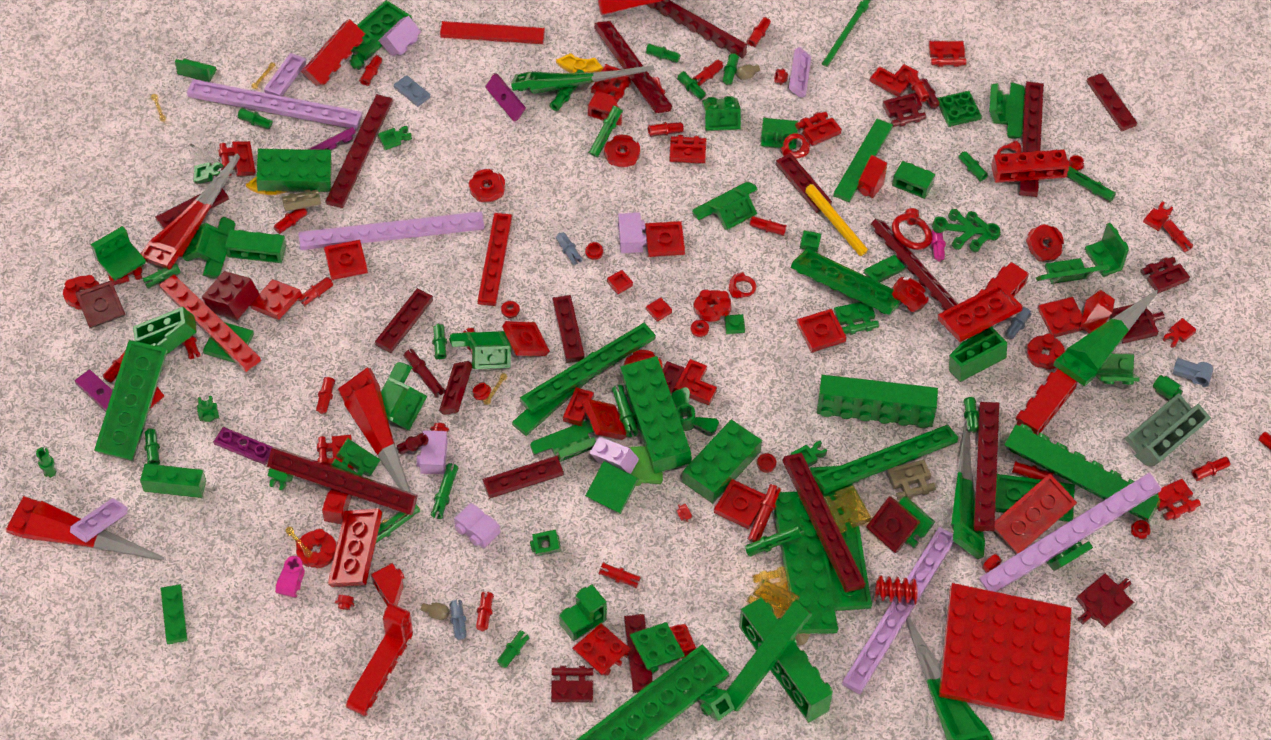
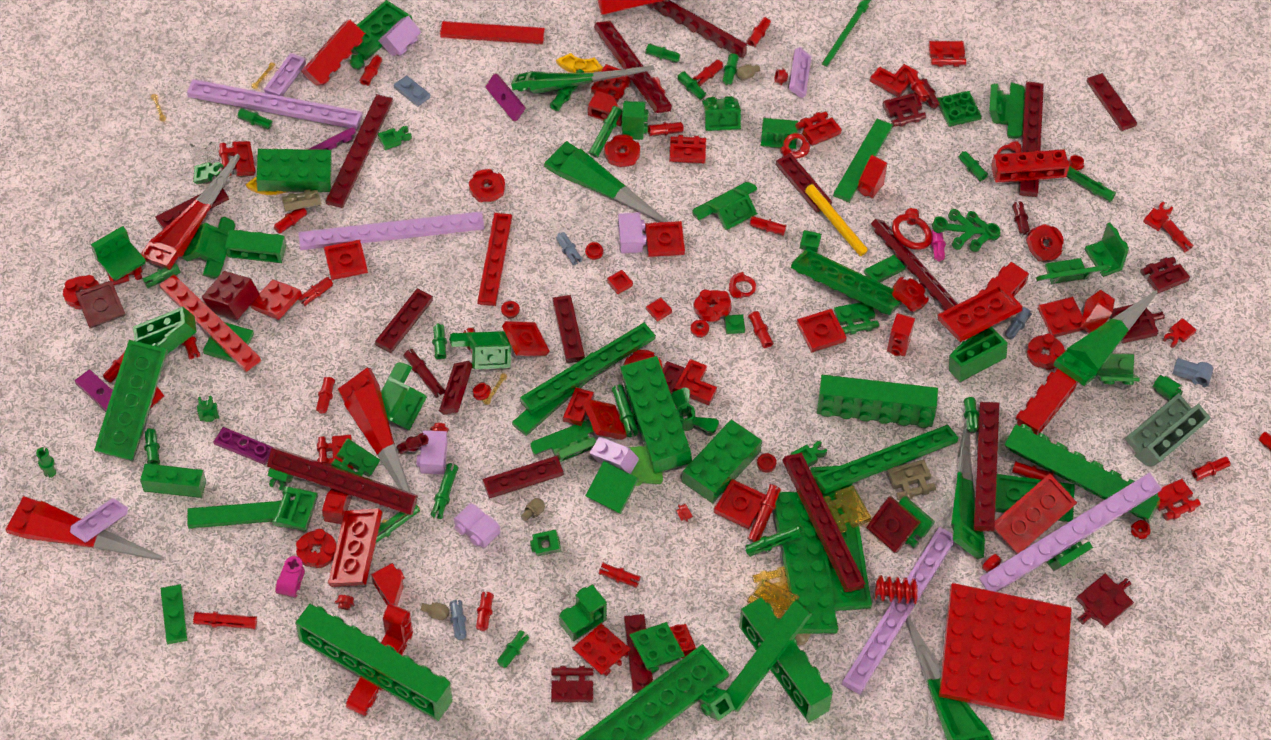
green panel [175,58,217,82] -> none
clear yellow hinge [285,526,312,557] -> none
green brick [892,160,936,199] -> none
none -> green tile [187,500,294,529]
none -> red pin [193,611,257,630]
none -> green plate [272,487,318,531]
none -> green brick [295,603,453,721]
none -> dark tan cylinder [521,498,545,521]
none -> green plate [544,141,668,222]
none -> green brick [622,101,649,140]
none -> red pin [748,311,774,348]
none -> red brick [887,313,915,357]
none -> dark red axle [1012,201,1030,235]

